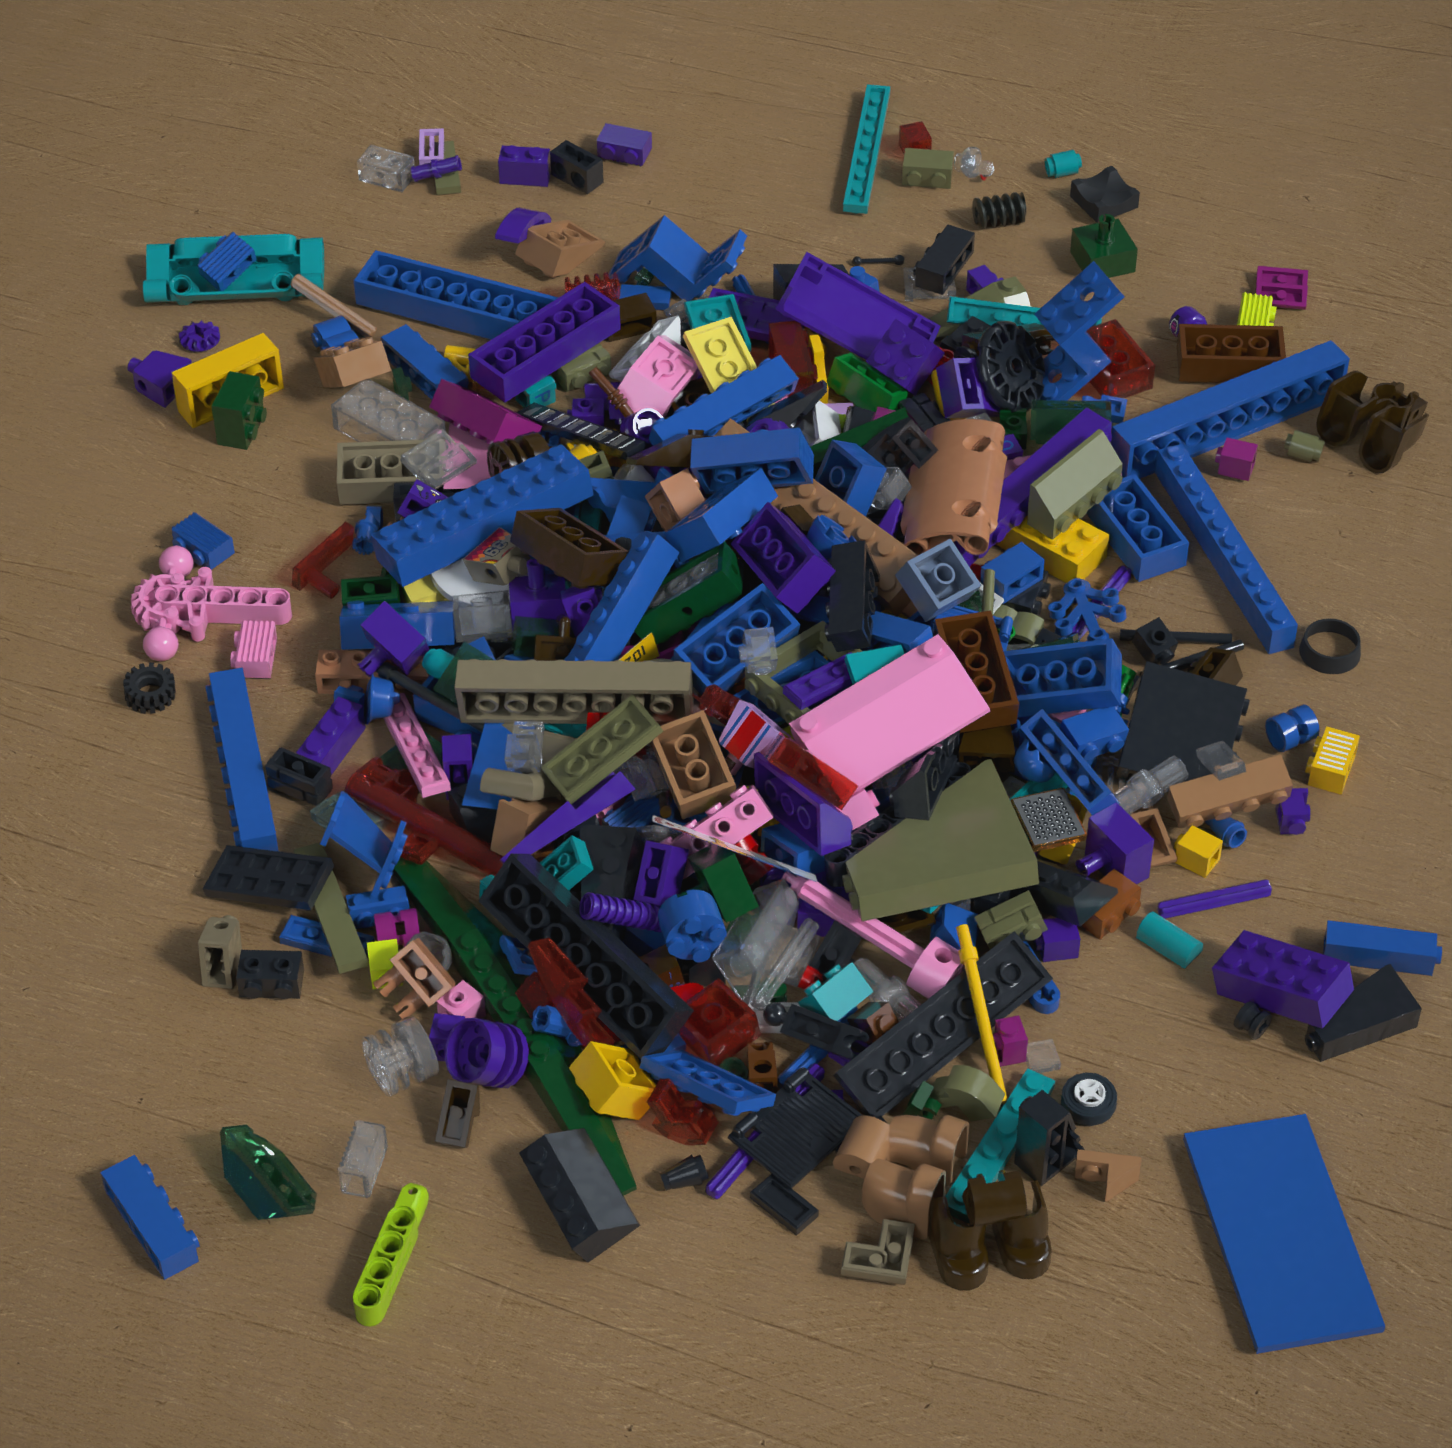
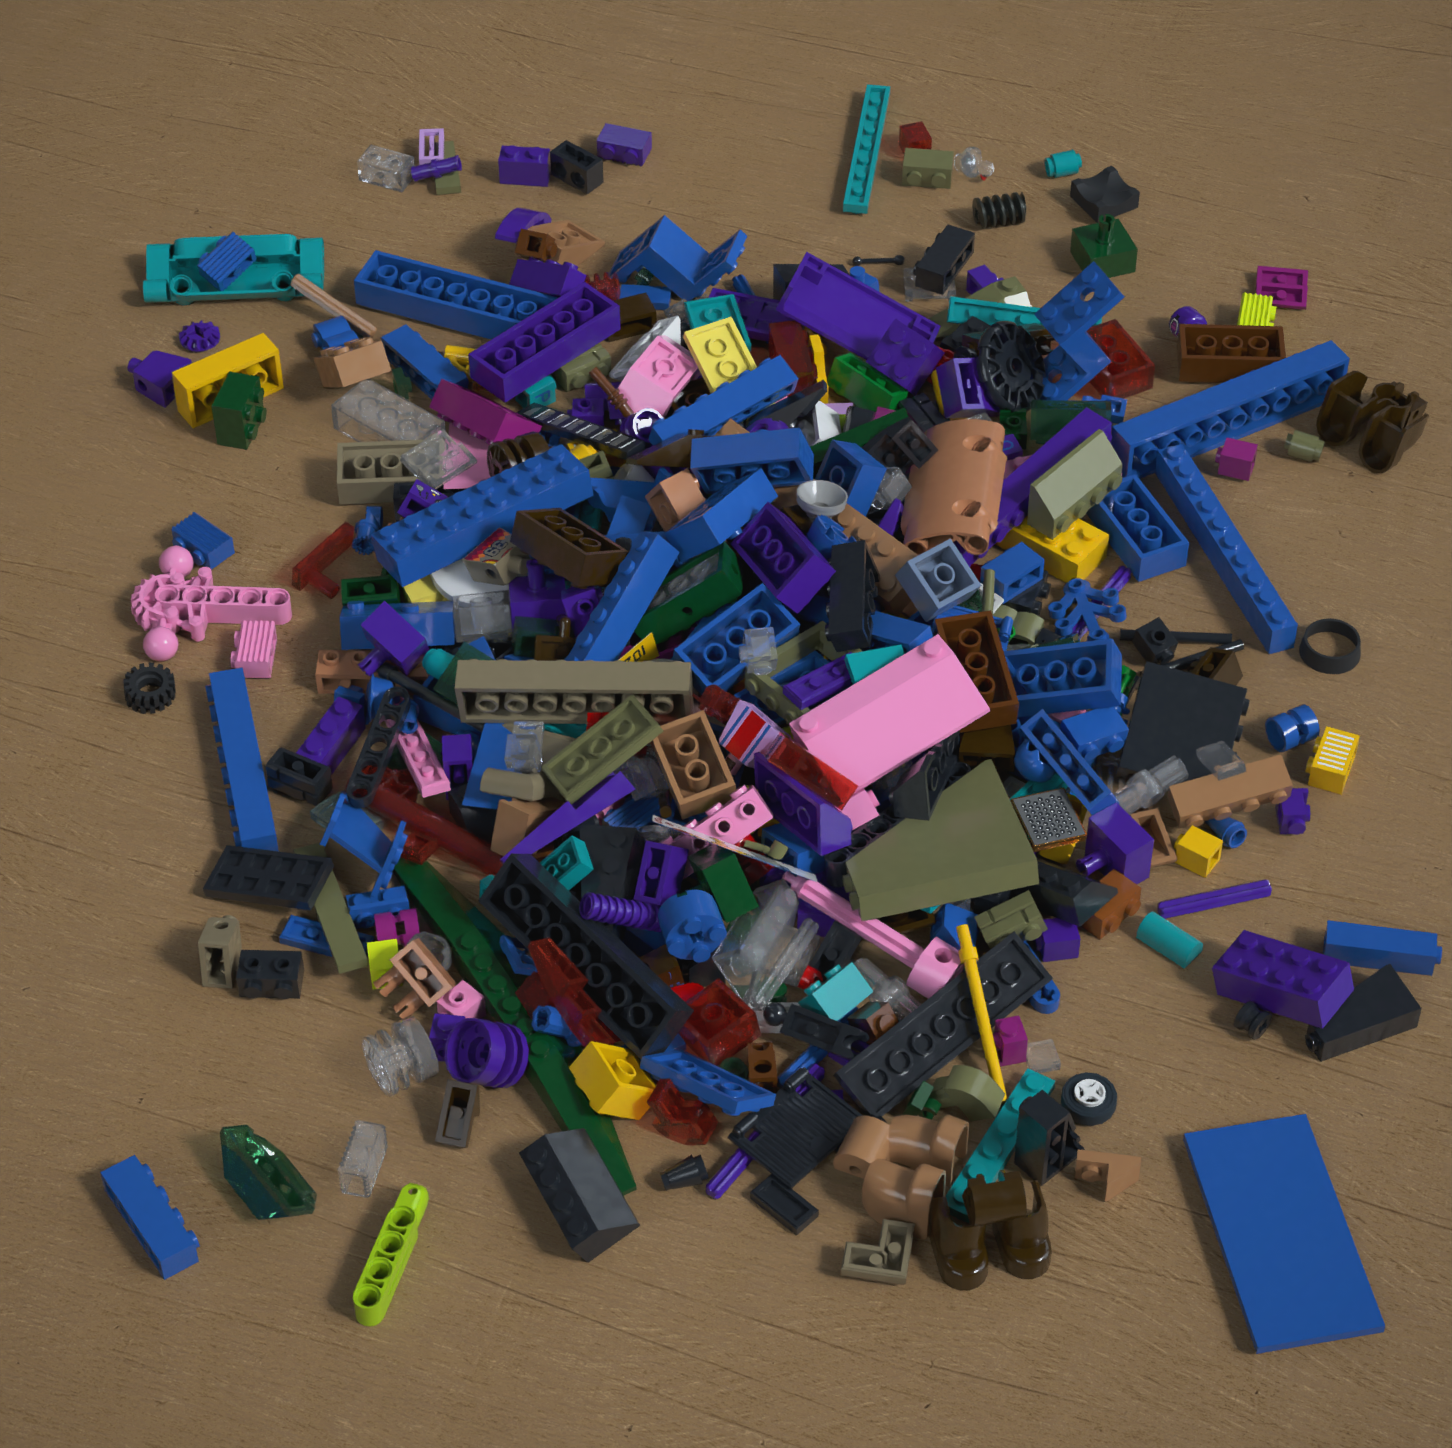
none -> black beam [346,686,411,808]
none -> blue pin [399,699,420,734]
none -> dark purple brick [509,257,586,297]
none -> reddish brown brick [514,229,557,262]
none -> olive hand [744,840,788,860]
none -> light grey piece [796,480,848,519]

